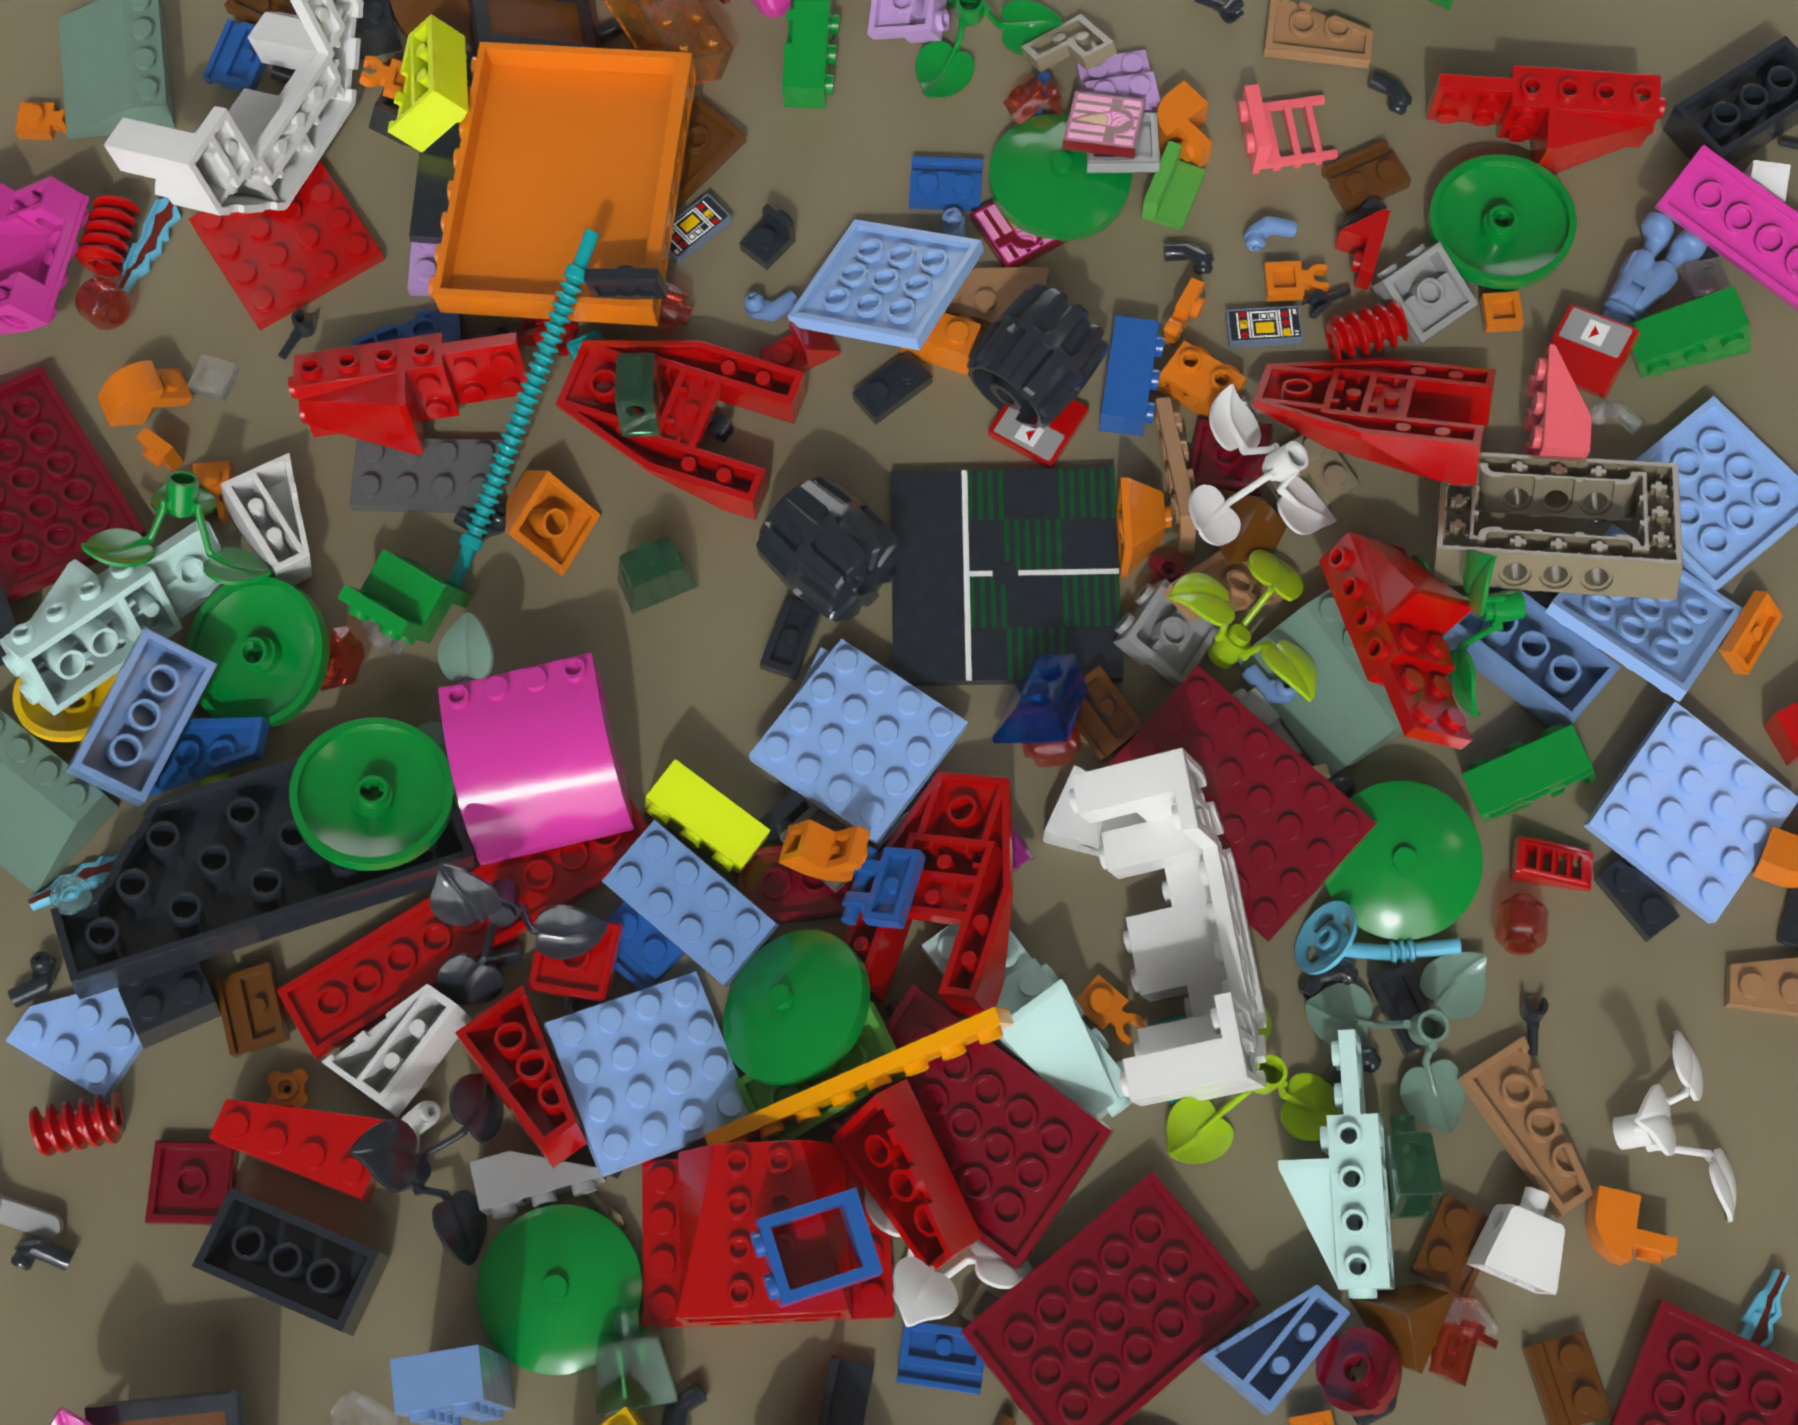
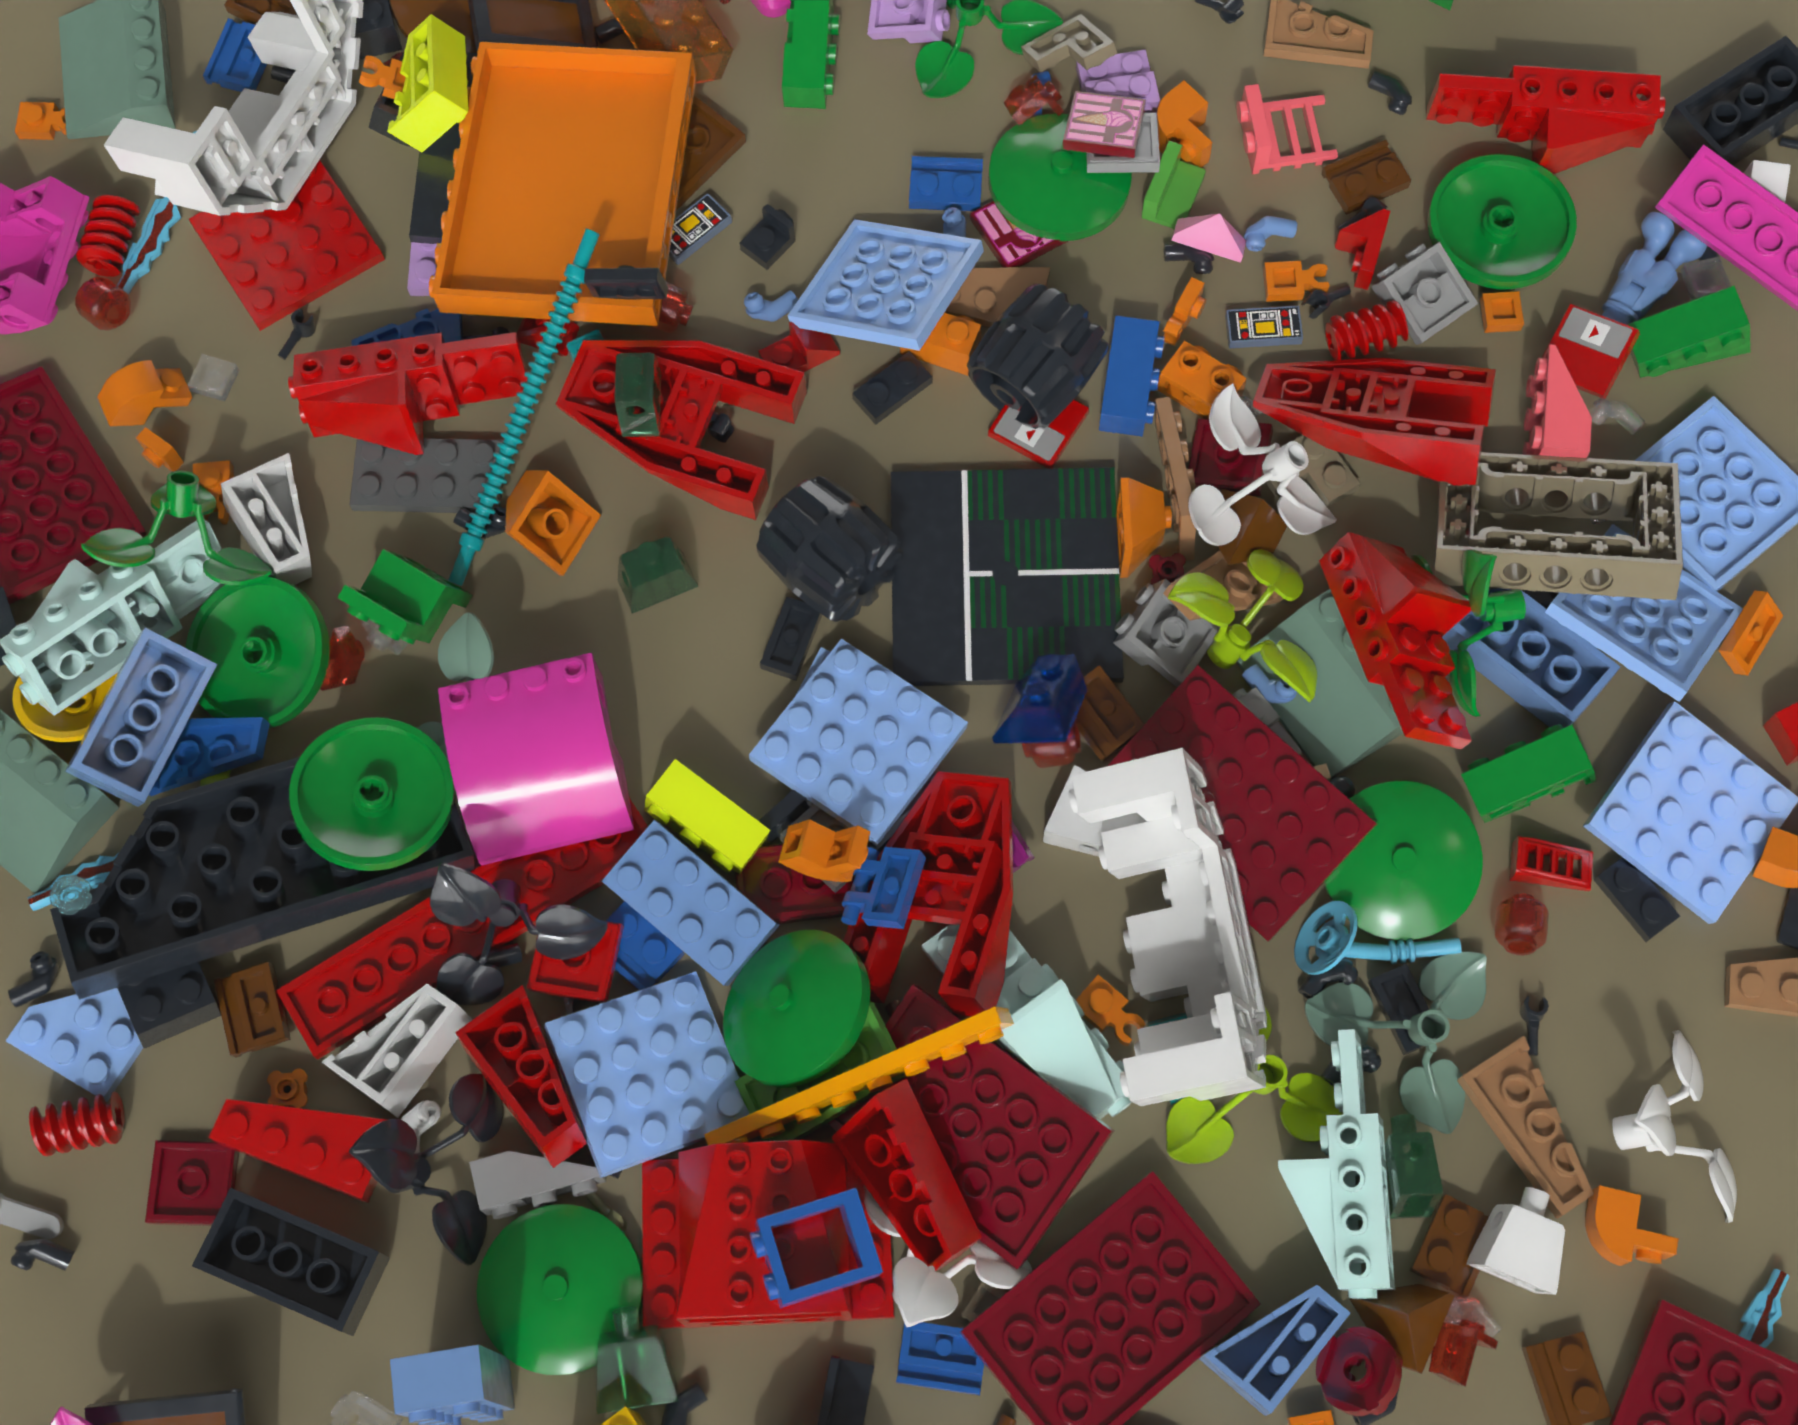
none -> bright pink slope [1172,213,1246,263]

